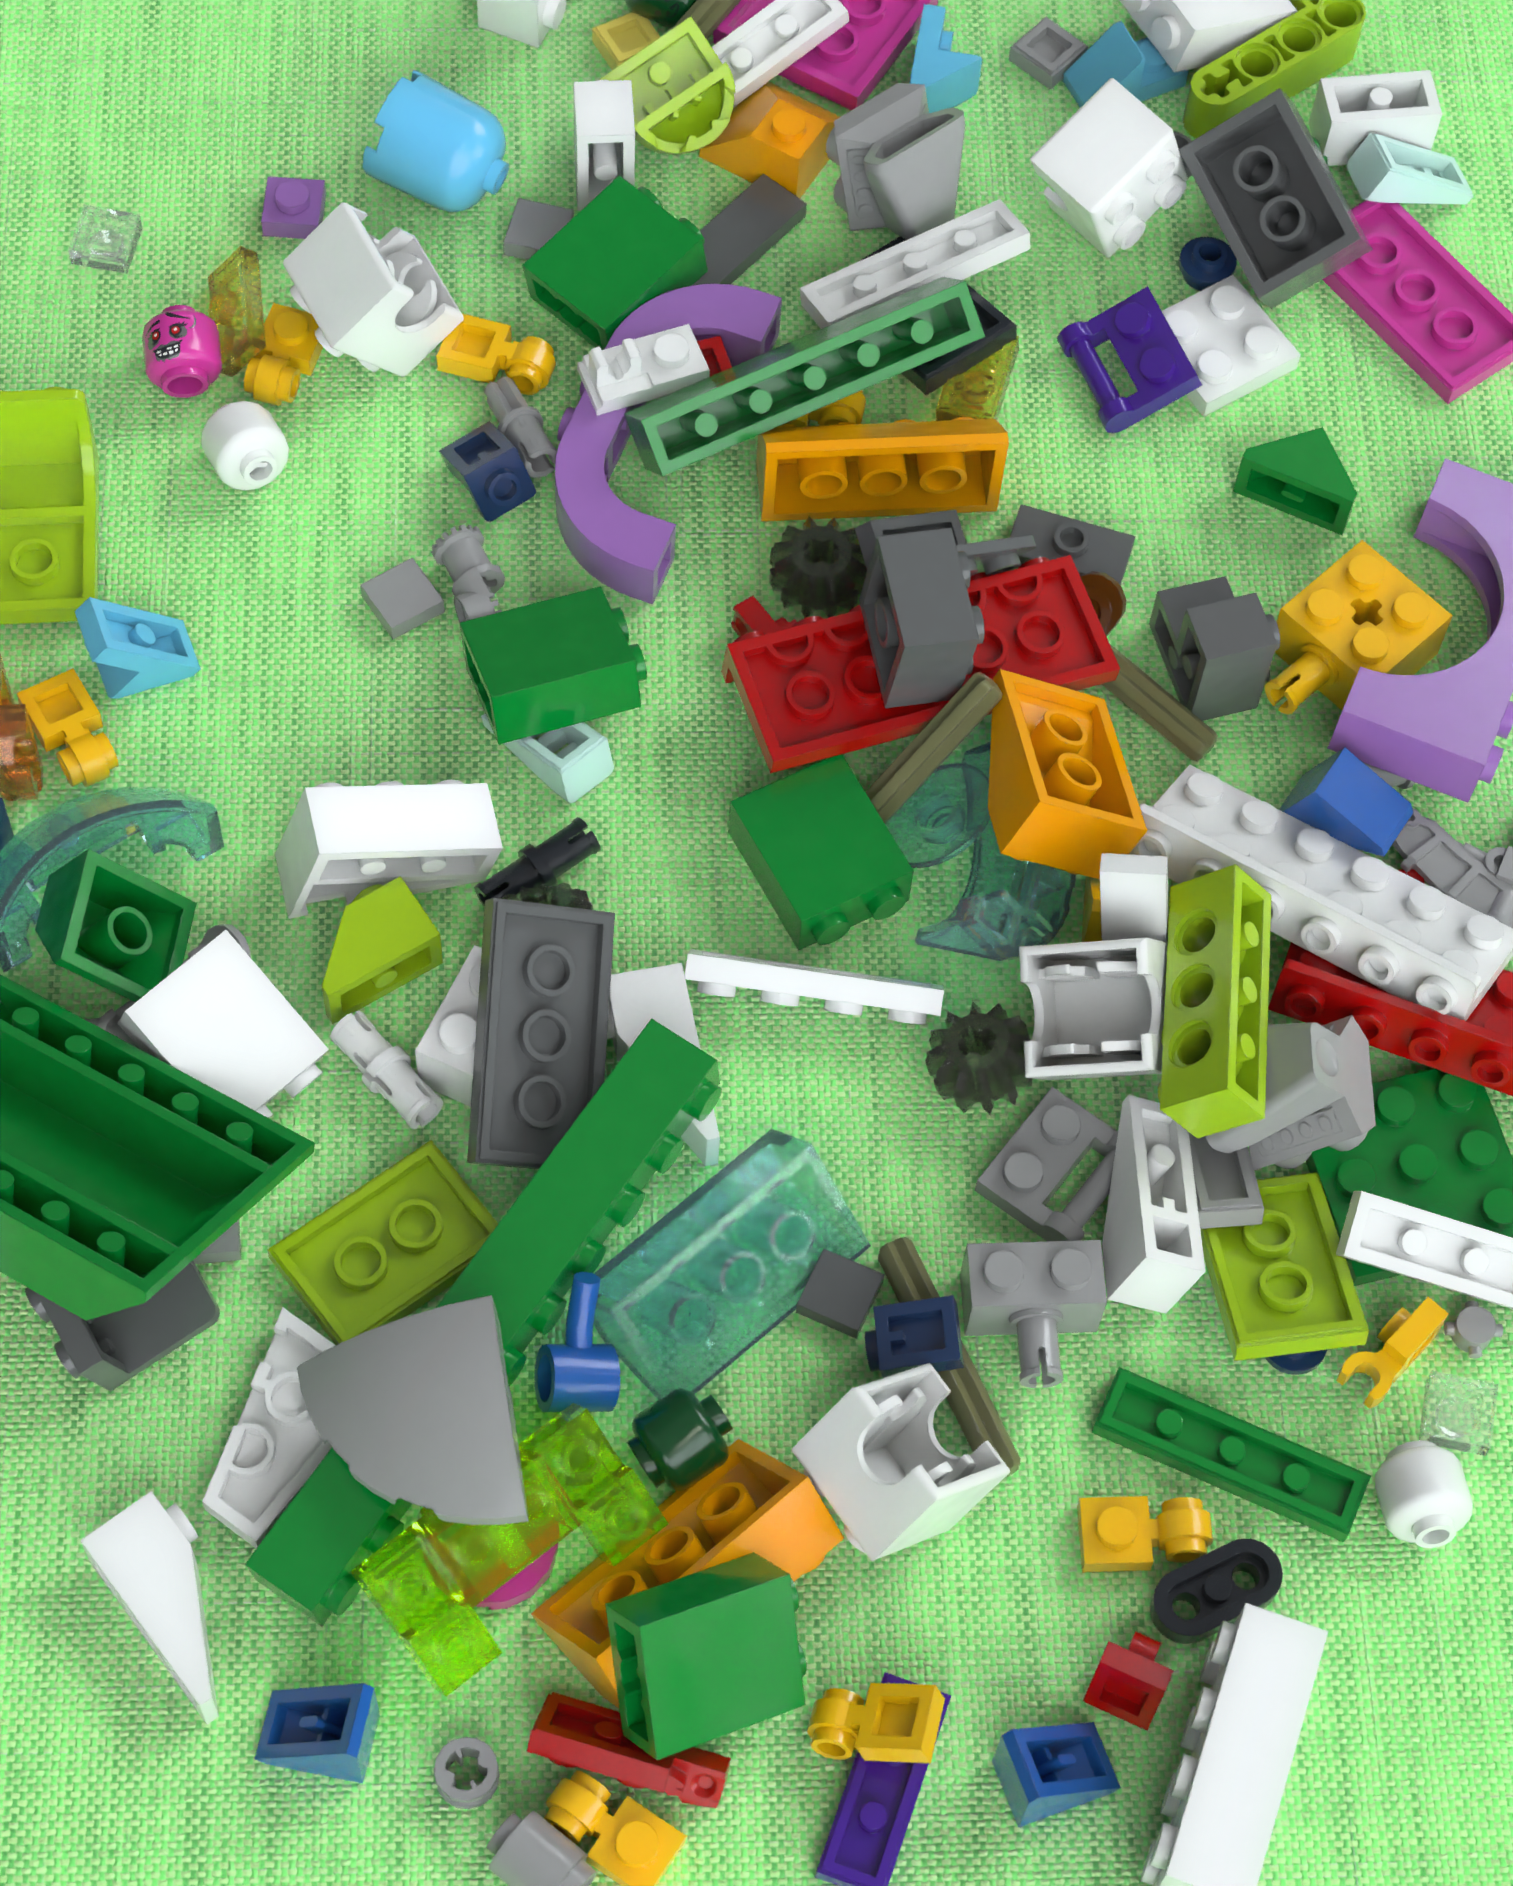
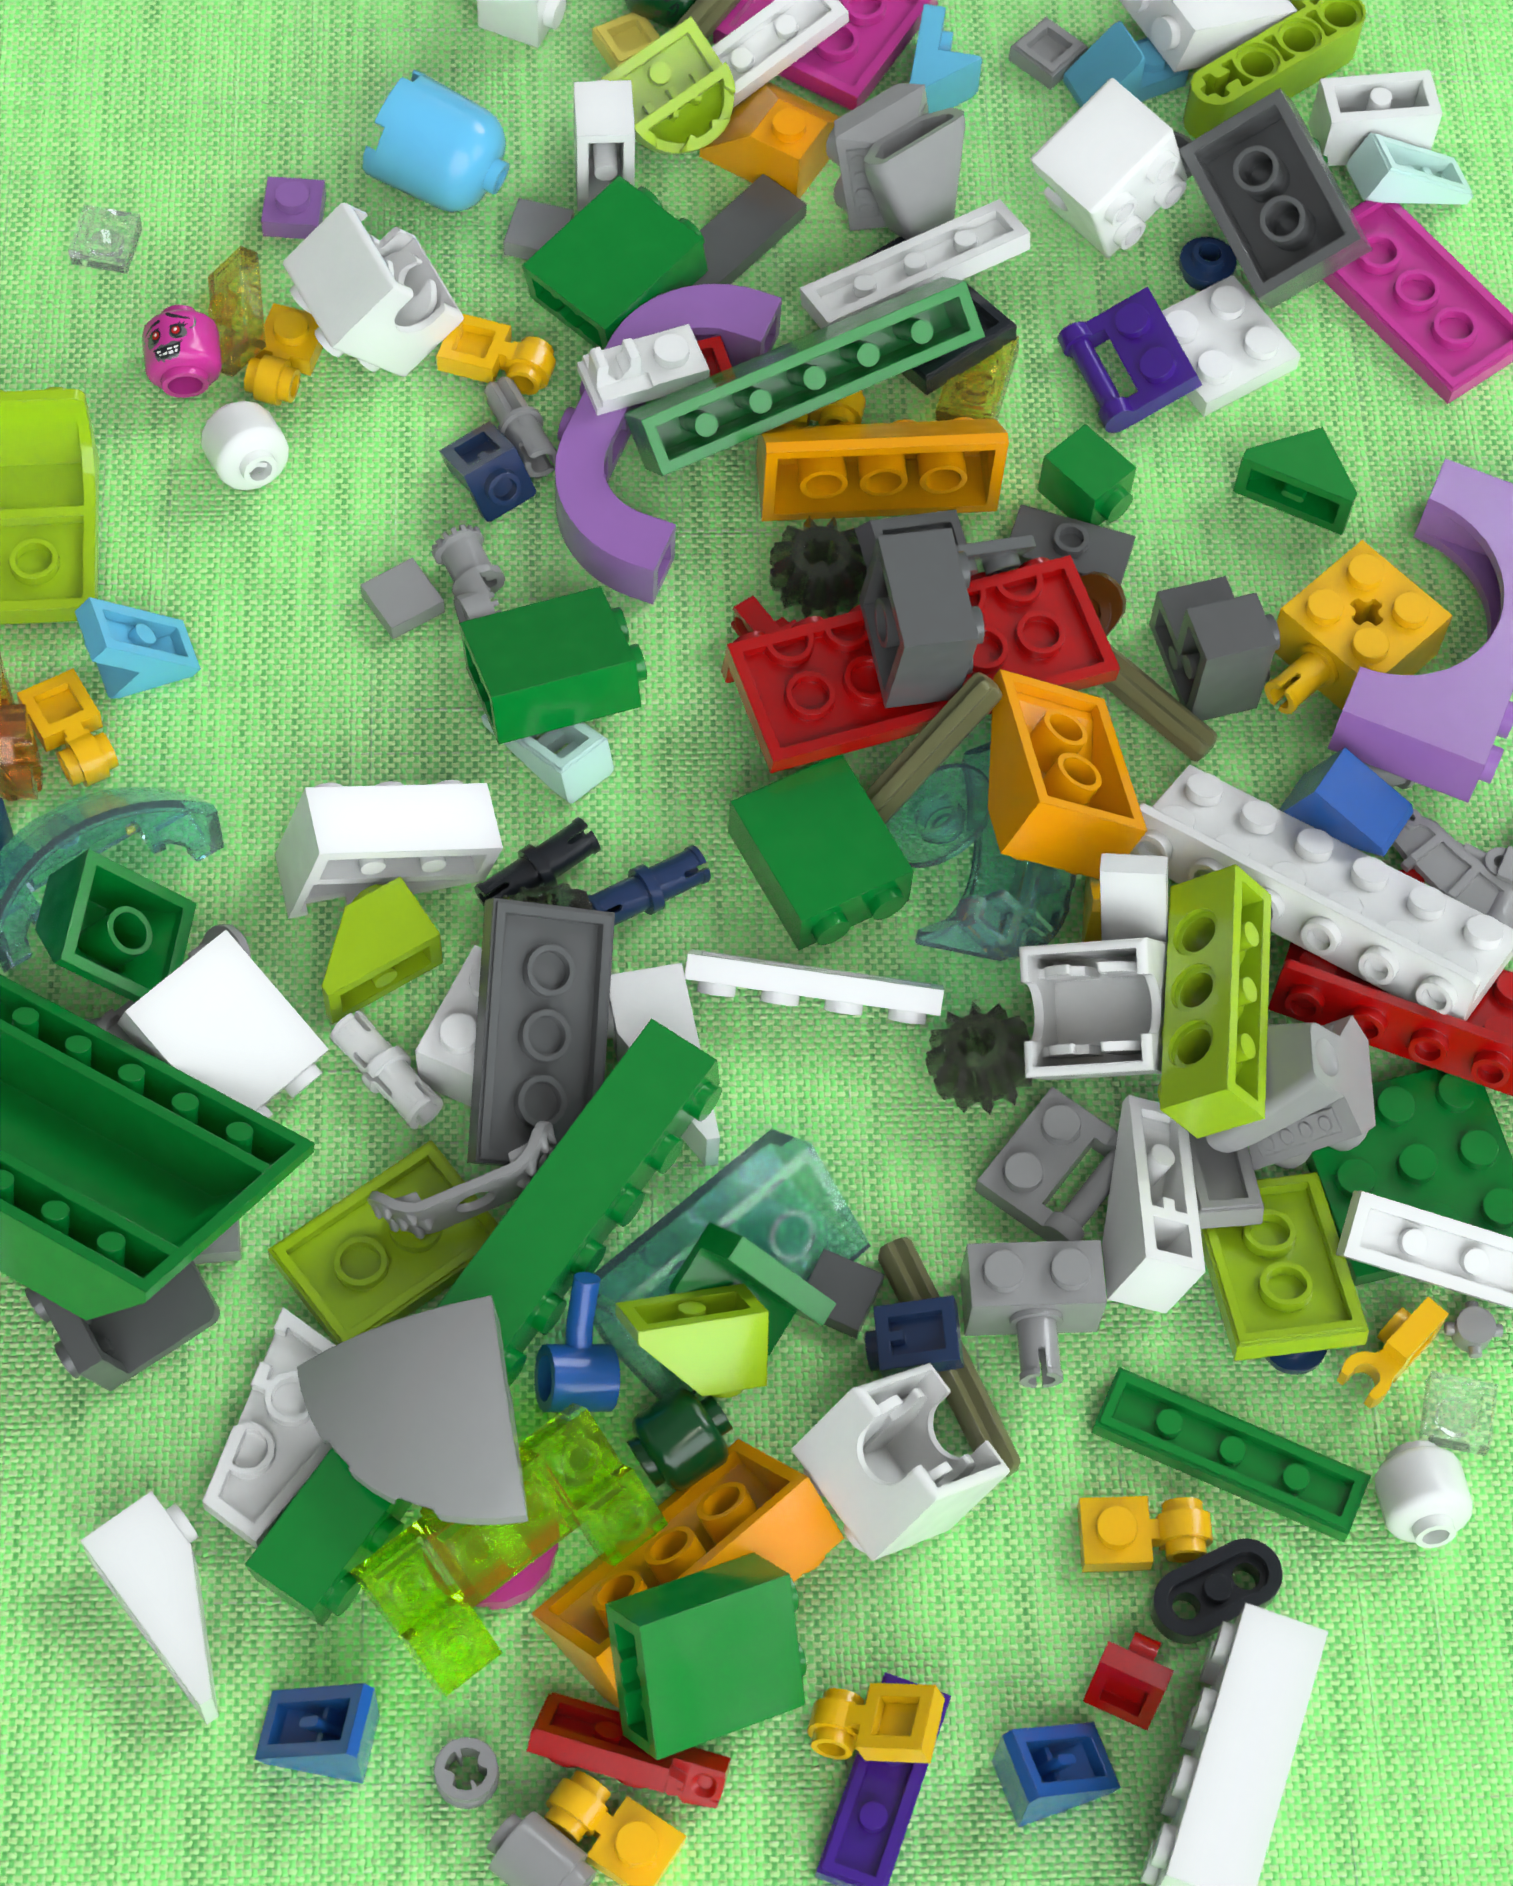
none -> light grey piece [367,1121,557,1239]
none -> dark blue pin [581,845,711,926]
none -> lime slope [615,1283,769,1398]
none -> green panel [668,1222,837,1356]
none -> green brick [1038,424,1136,526]

